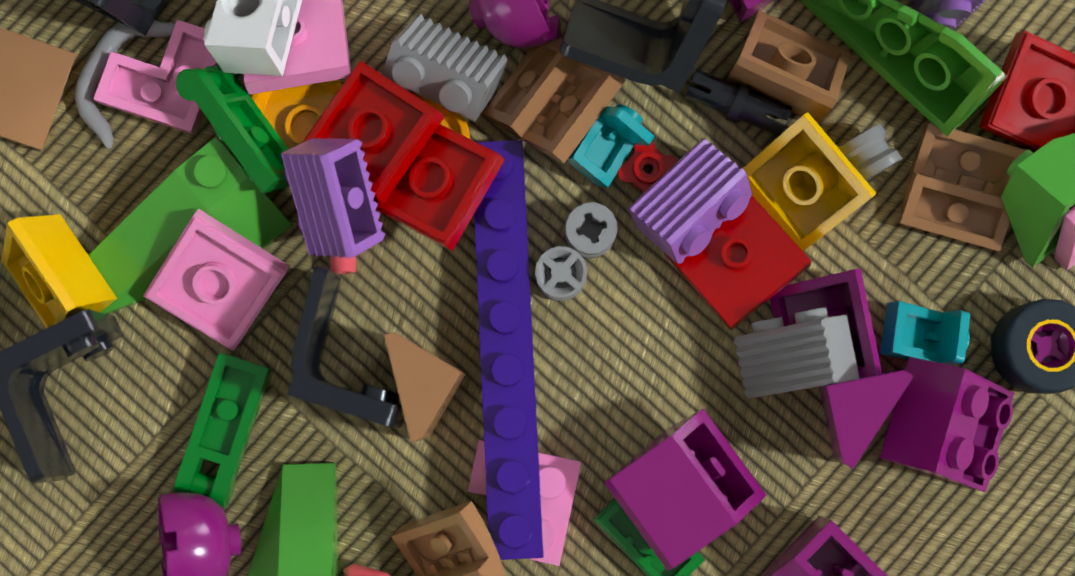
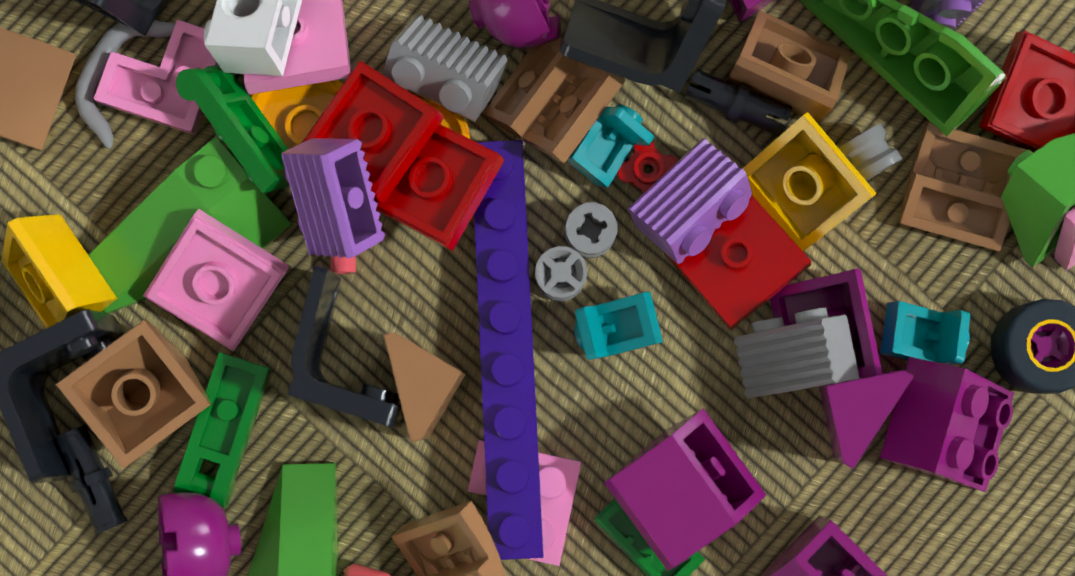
none -> black pin [54,424,128,535]
none -> medium nougat slope [56,319,211,469]
none -> teal bracket [574,292,663,360]

